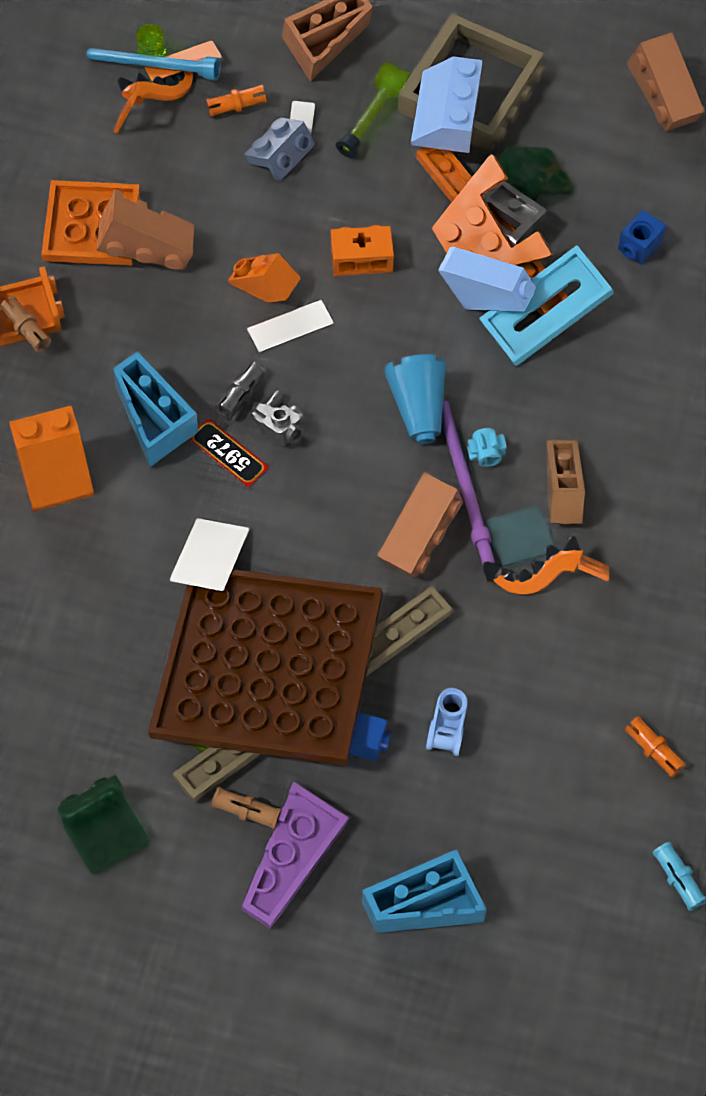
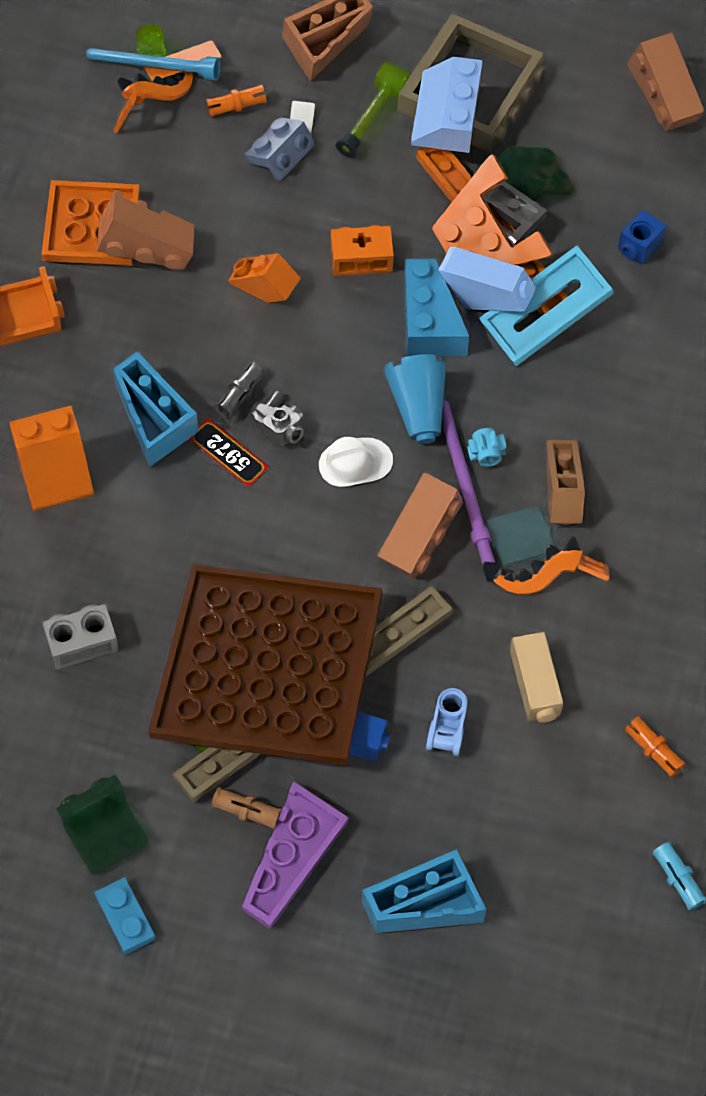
medium nougat pin [0,296,51,352] -> none
white sticker [170,518,249,591] -> none
white sticker [247,300,334,352] -> none
none -> light grey brick [42,604,119,670]
none -> dark azure plate [94,877,156,955]
none -> white piece [319,437,393,487]
none -> dark azure wedge [404,259,470,356]
none -> tan brick [510,632,563,723]

